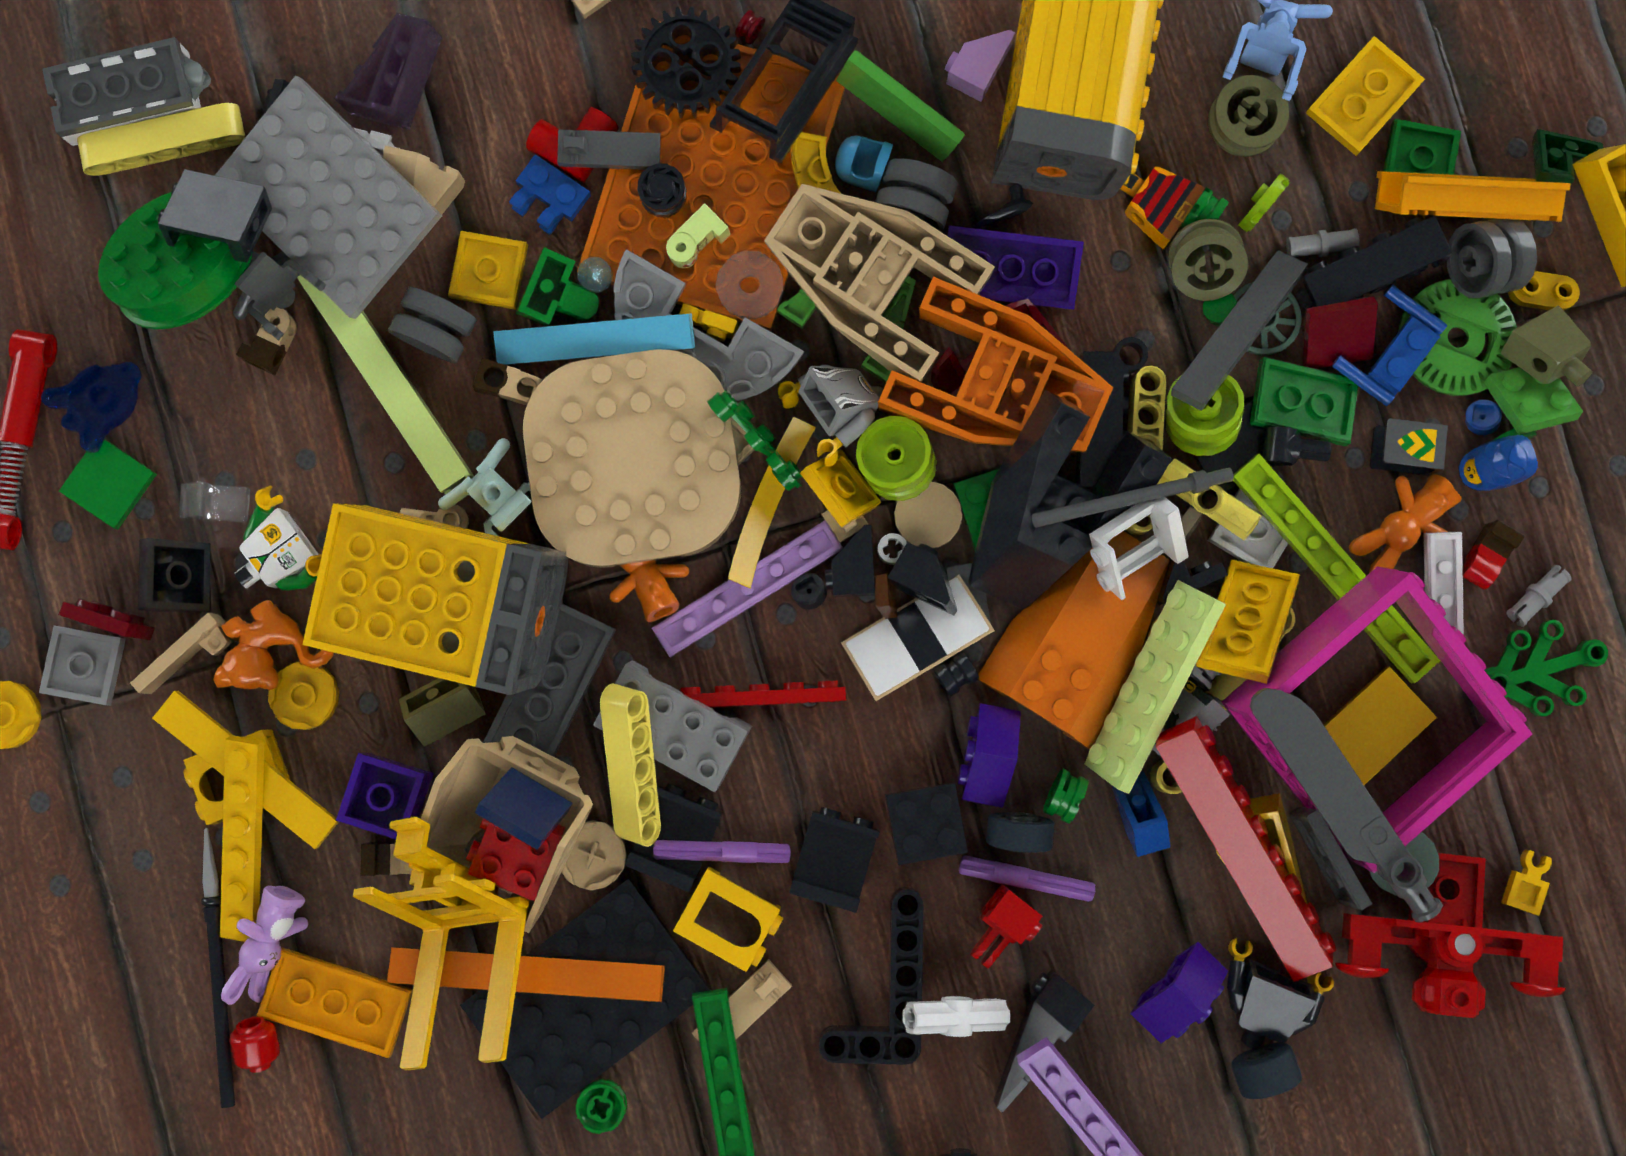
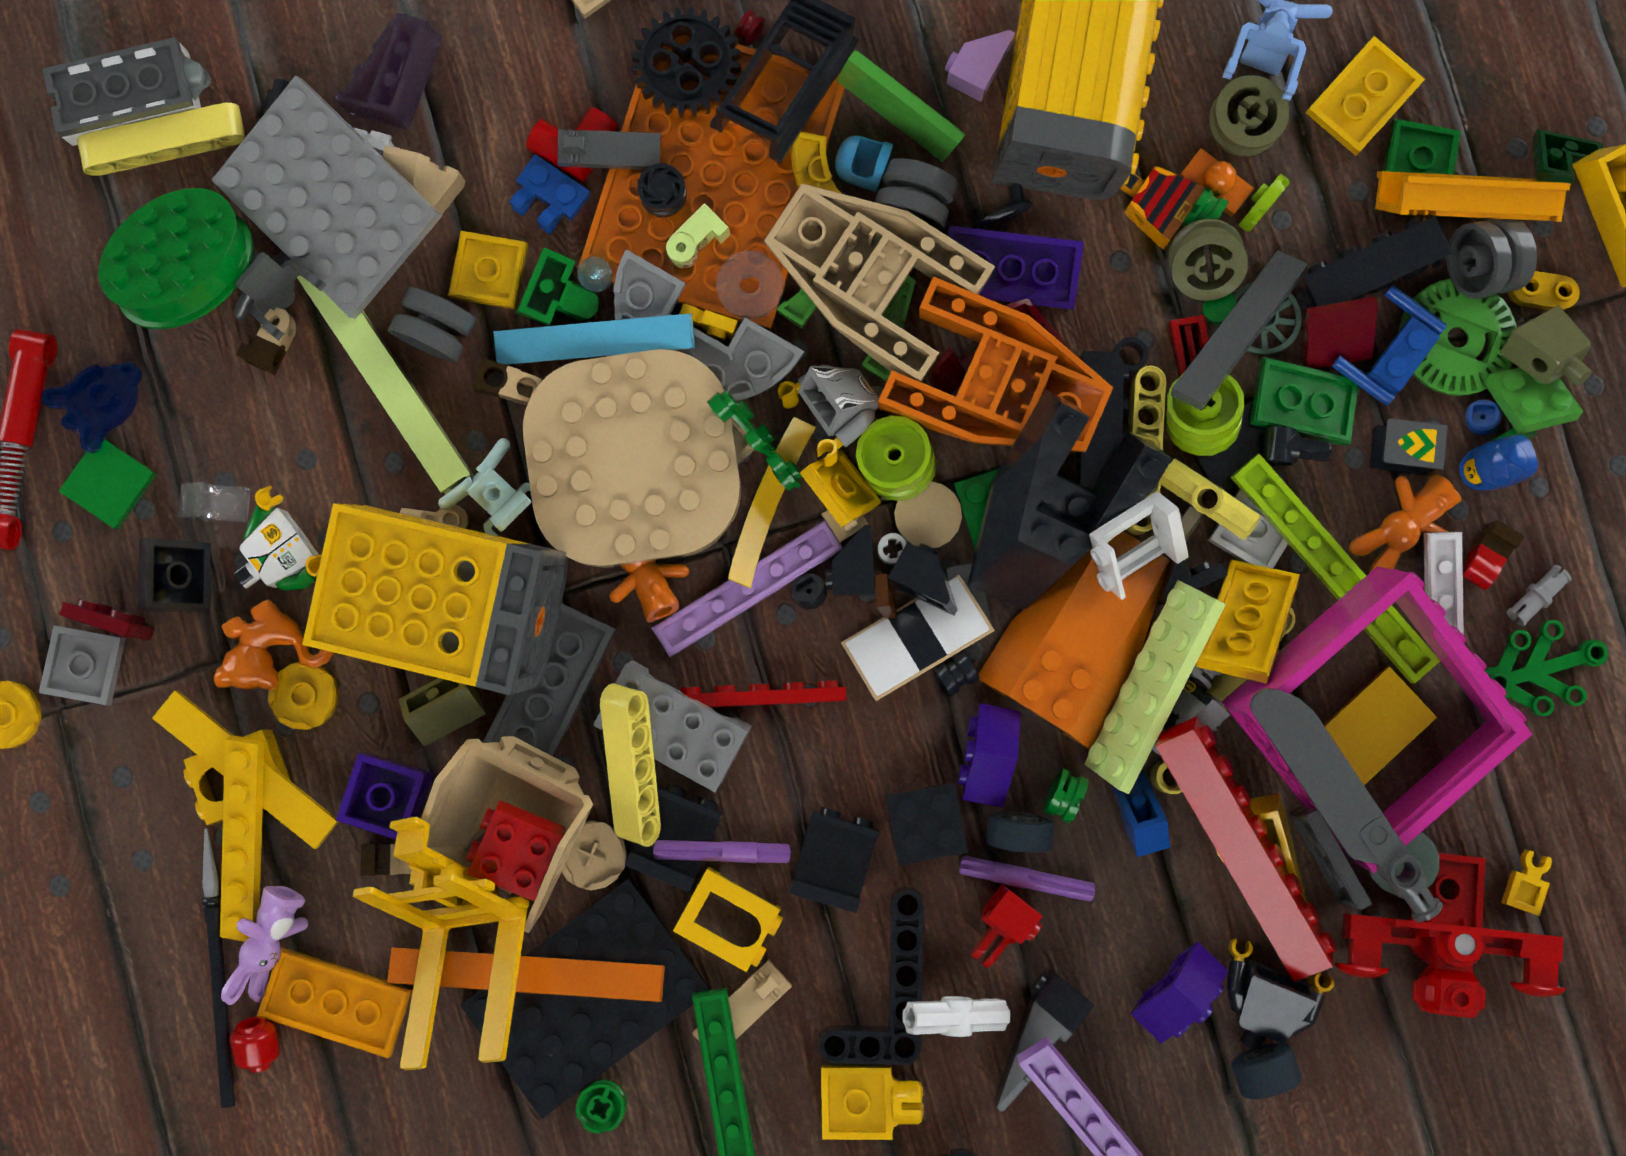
tan hinge [130,613,232,694] -> none
panel [158,169,272,263] -> none
dark blue tile [475,767,572,850] -> none
dark grey bar [1032,468,1234,528] -> none
light grey pin [1286,228,1359,257] -> none
none -> yellow plate [821,1065,924,1140]
none -> red tile [1168,315,1209,378]
none -> orange tile [1180,148,1254,217]

